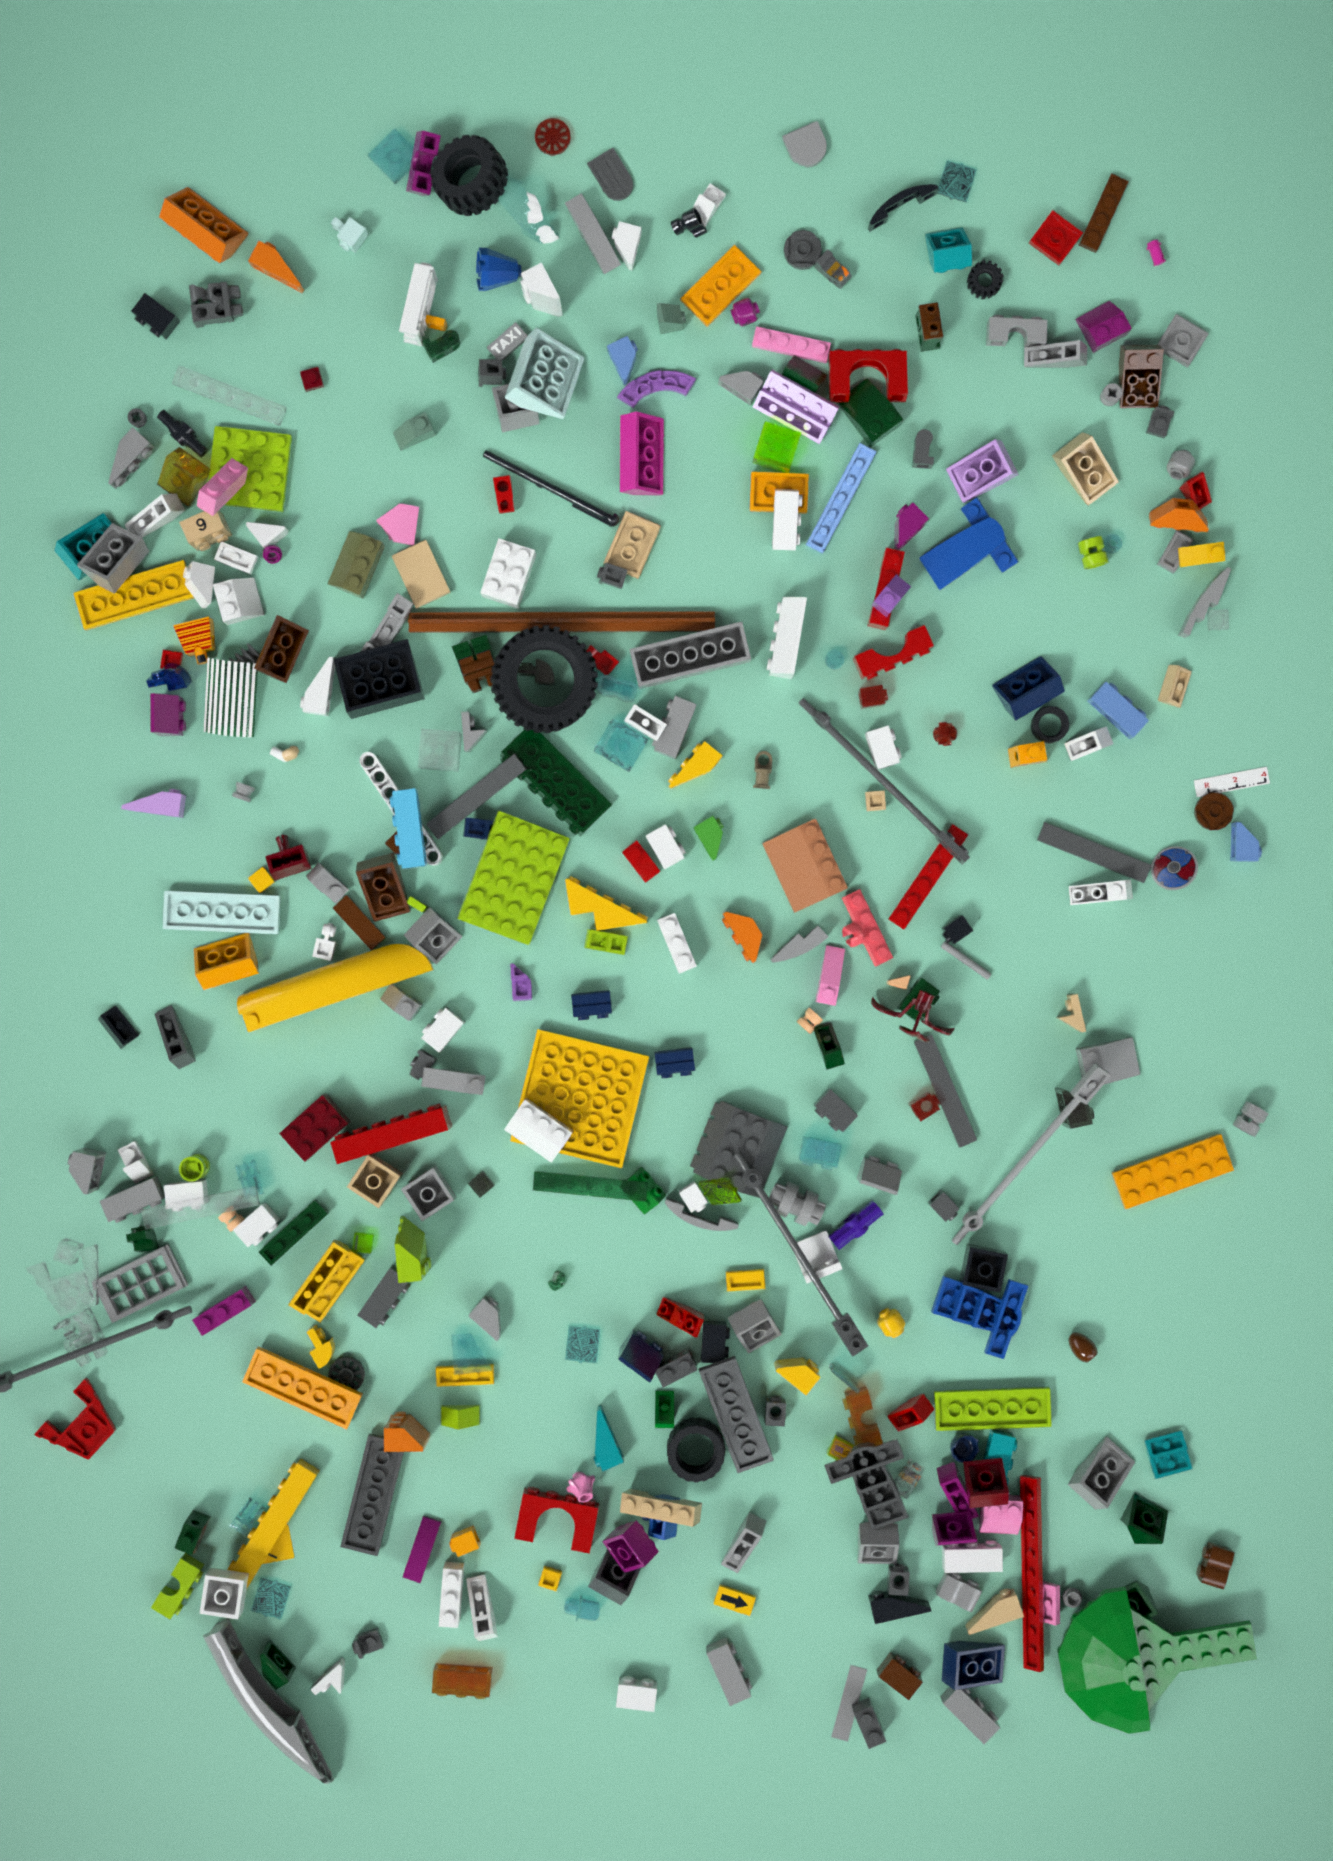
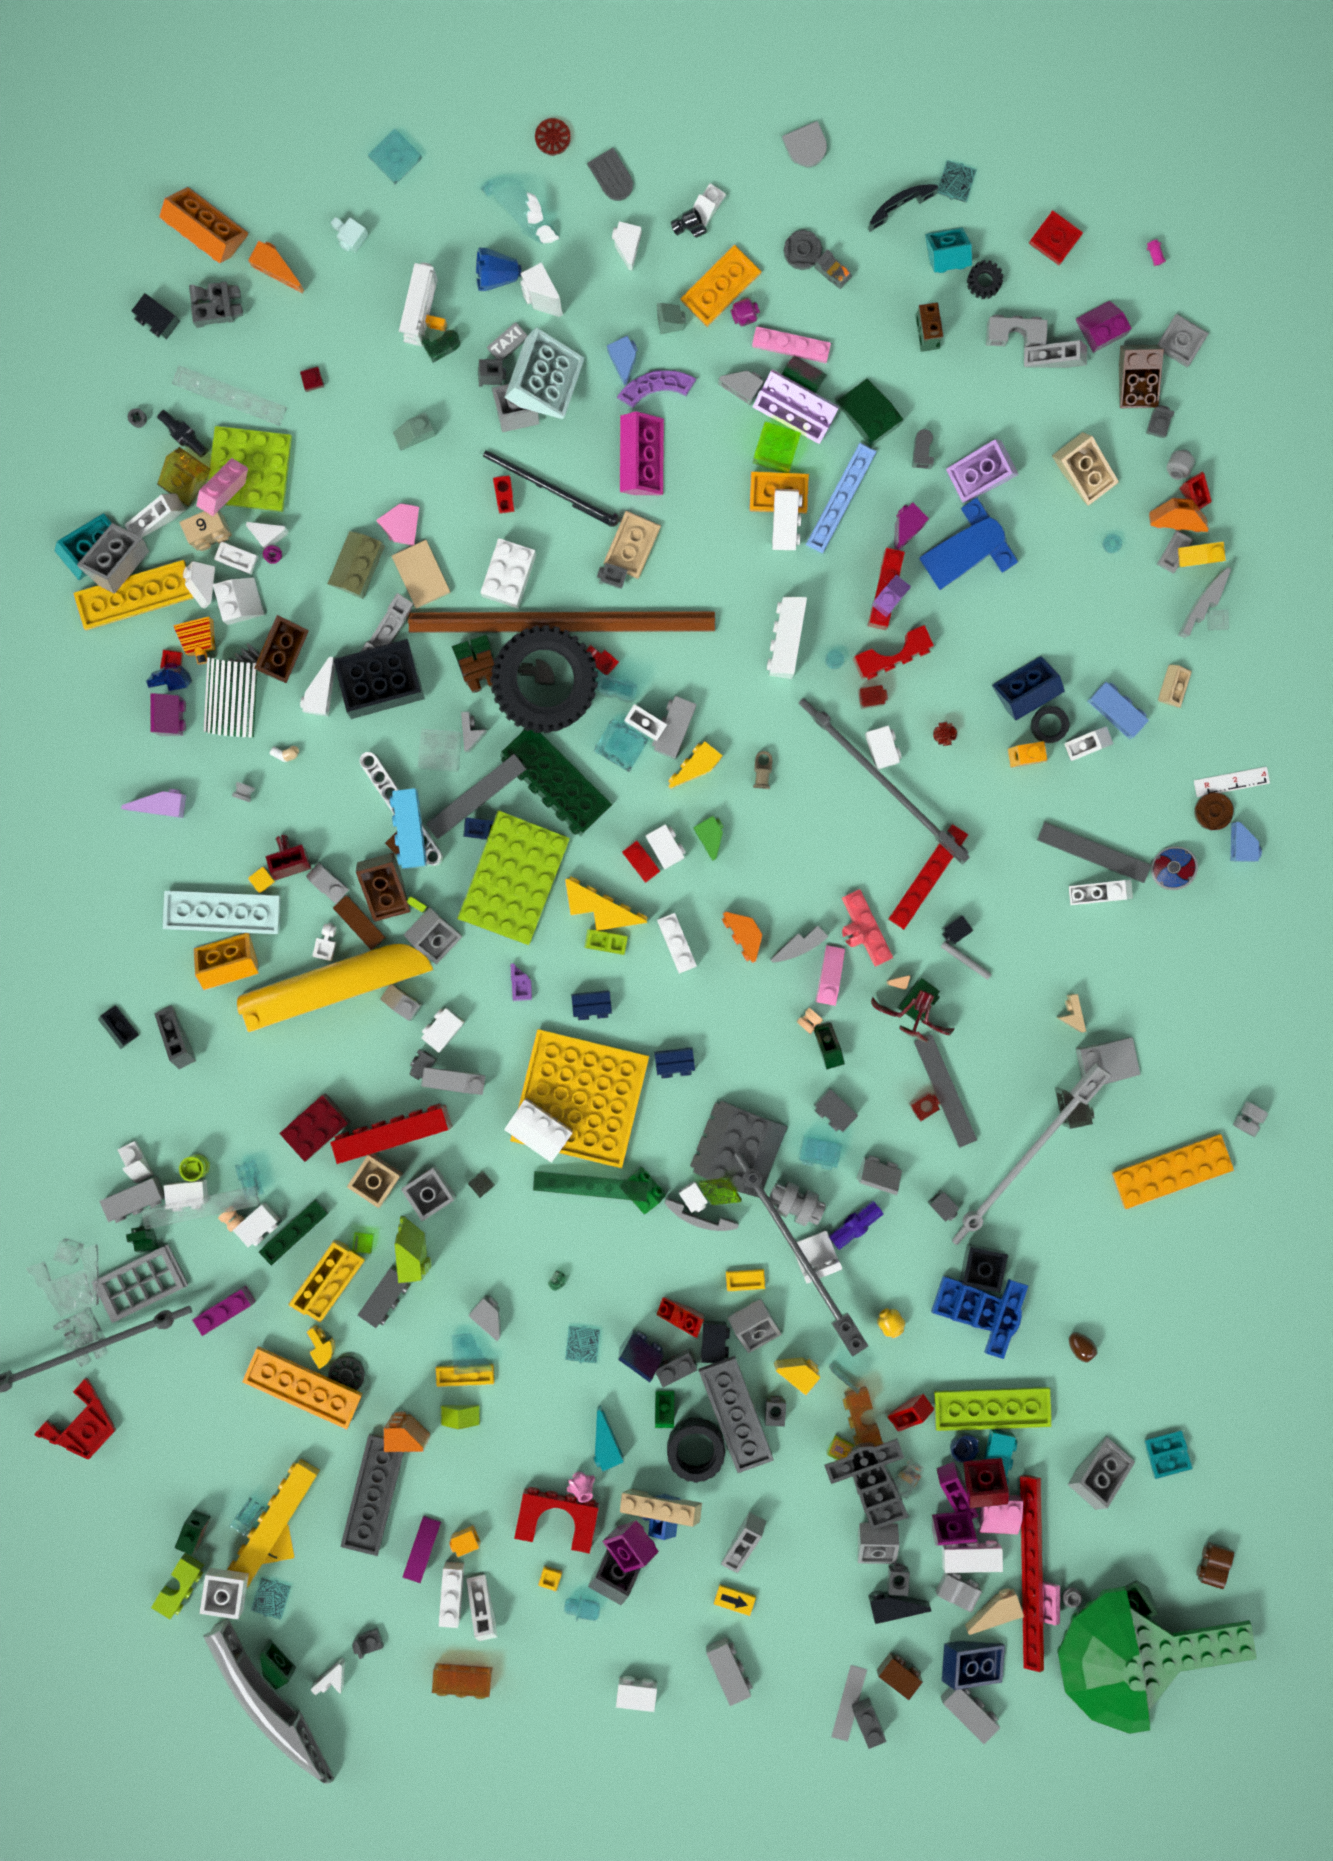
light grey slope [68,1148,106,1194] -> none
light grey slope [108,427,154,489] -> none
magenta arch [406,130,441,196] -> none
black tyre [431,135,508,216] -> none
light grey slope [565,193,621,274] -> none
light grey brick [629,622,751,689] -> none
nougat slope [762,818,848,913] -> none
red arch [828,349,908,402] -> none
tan plate [865,790,886,812] -> none
lime wheel [1077,536,1109,570] -> none
reddish brown plate [1078,173,1129,253] -> none
light grey wheel [1100,383,1122,406] -> none
dark green slope [1120,1494,1168,1544] -> none

